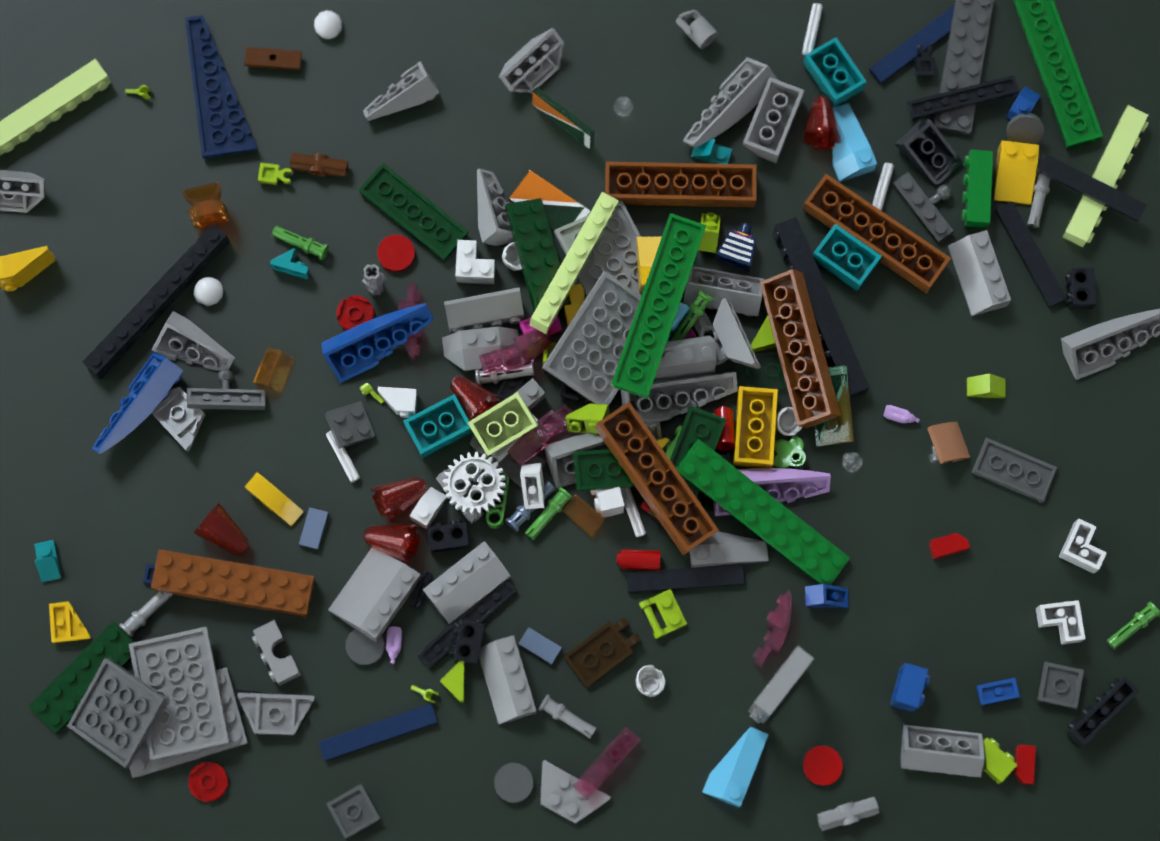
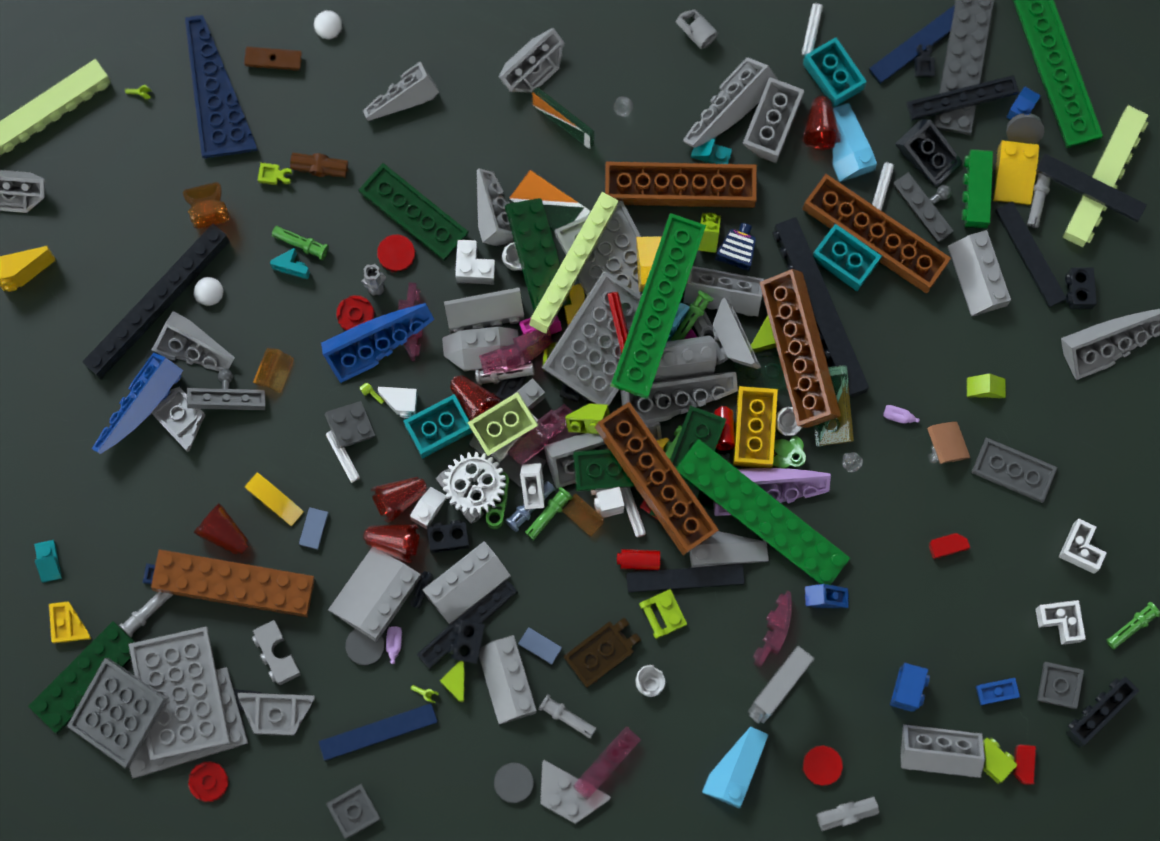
none -> red axle [608,292,628,354]

